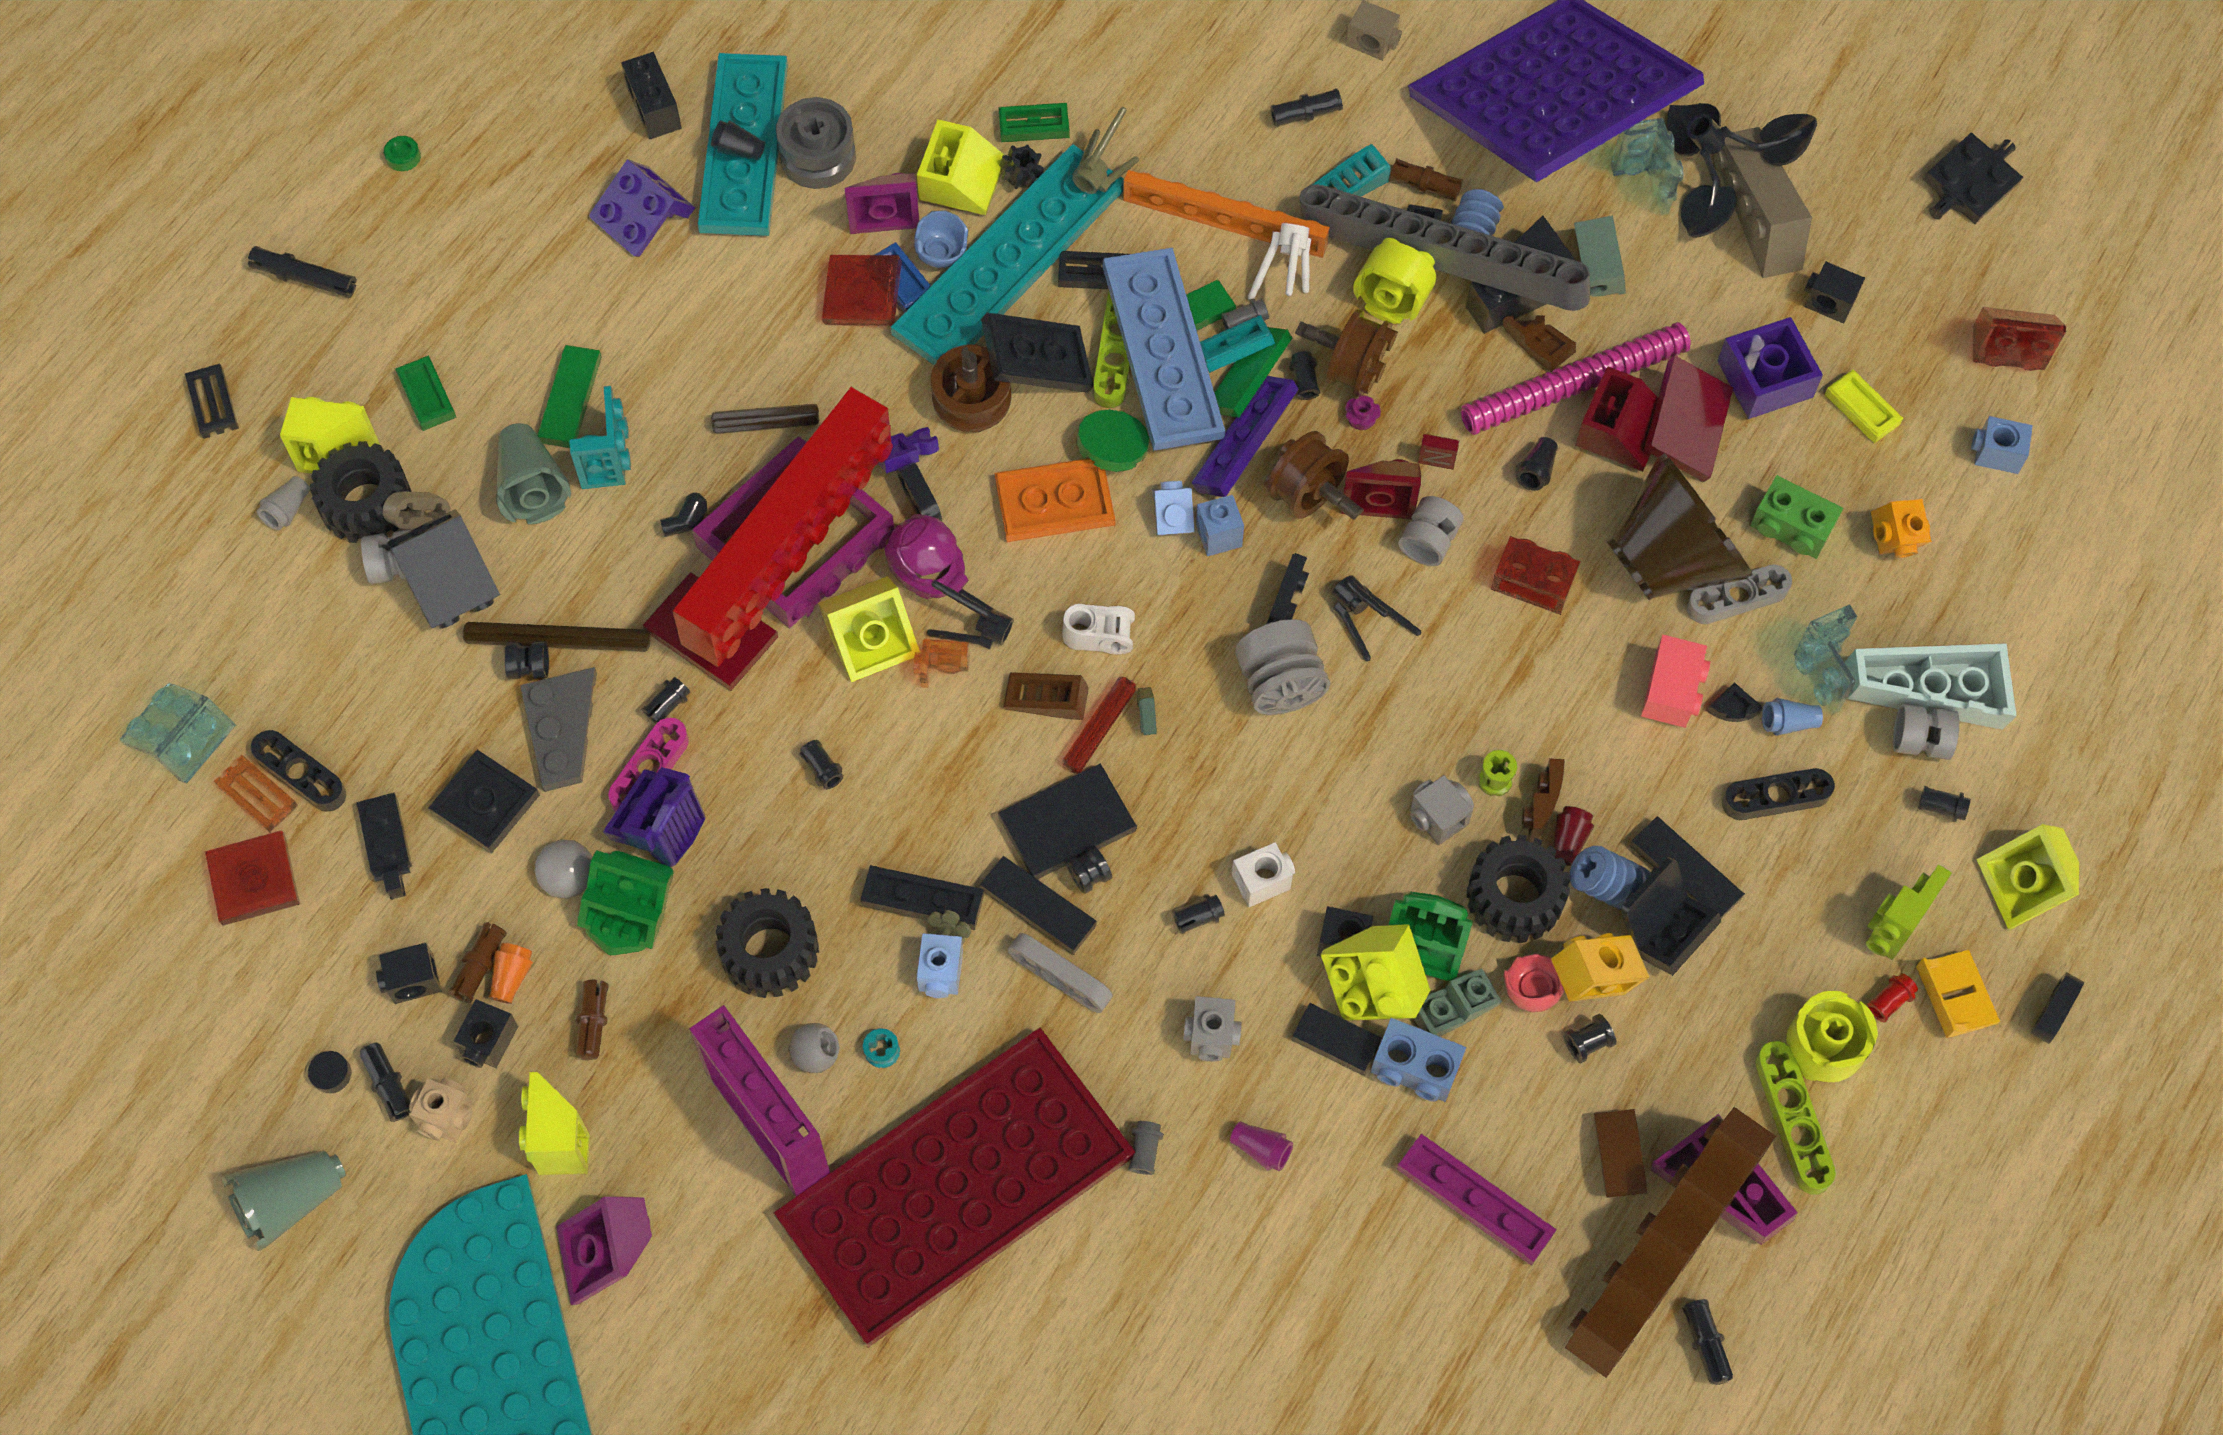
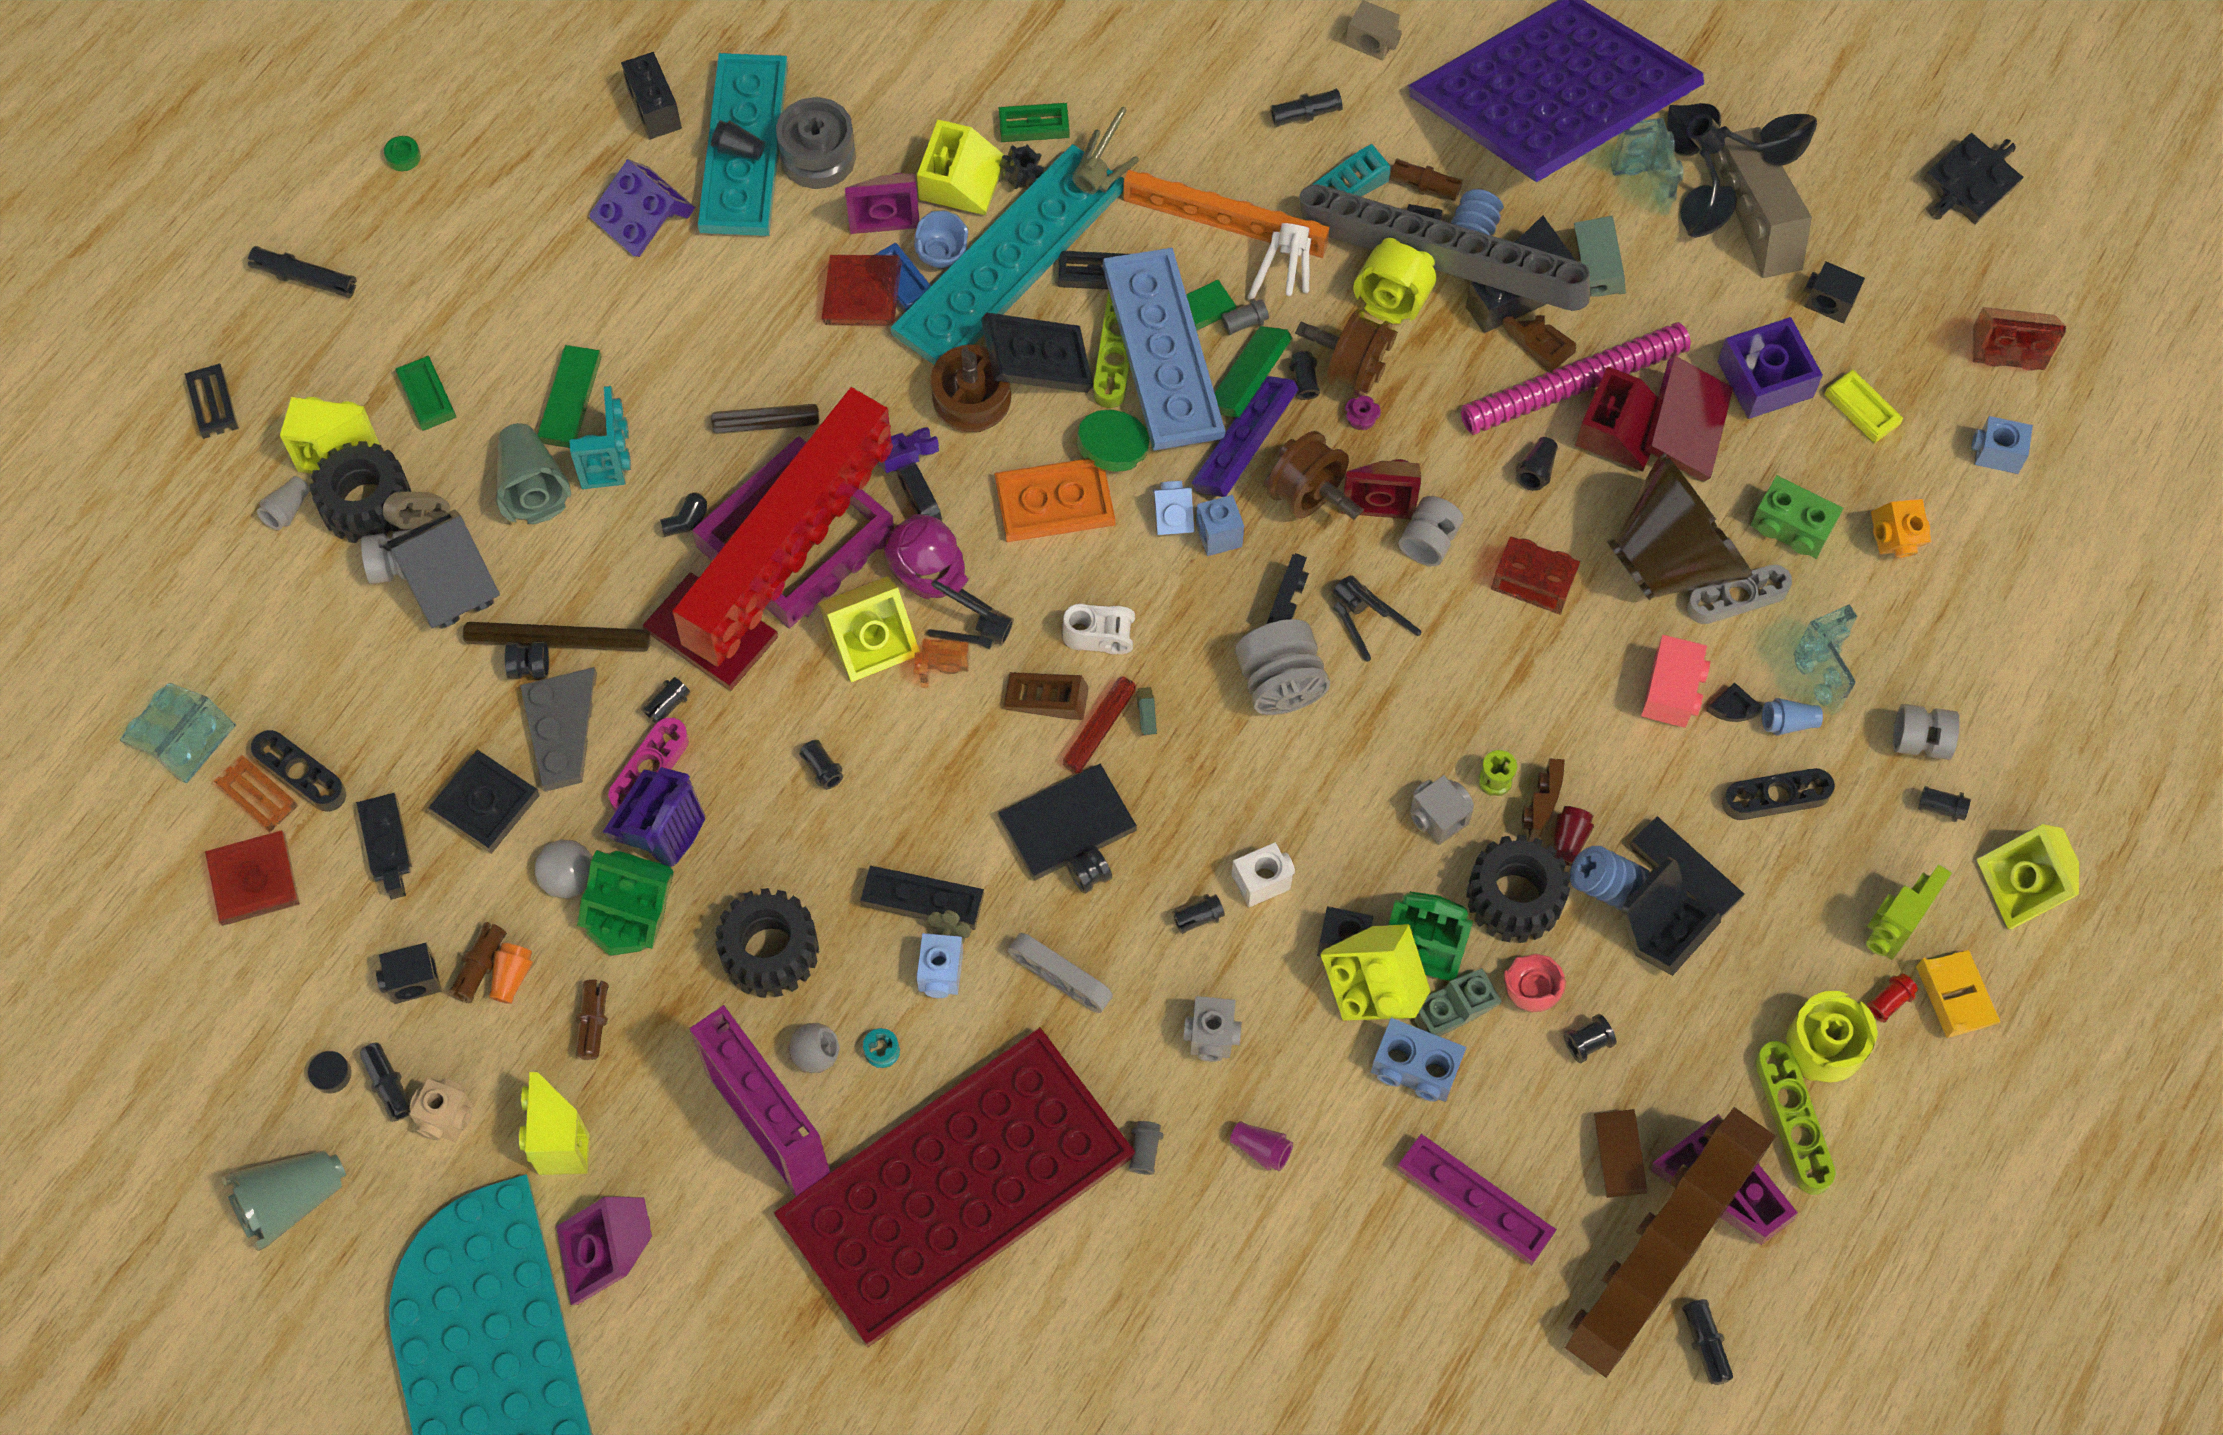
black brick [453,999,519,1068] -> none
black tile [980,856,1097,955] -> none
teal tile [1200,315,1275,373] -> none
black tile [1292,1003,1382,1075] -> none
dark red tile [1418,434,1459,470] -> none
yellow brick [1551,933,1649,1002] -> none
light aqua wedge [1844,644,2017,730] -> none
black beam [2031,972,2084,1044] -> none

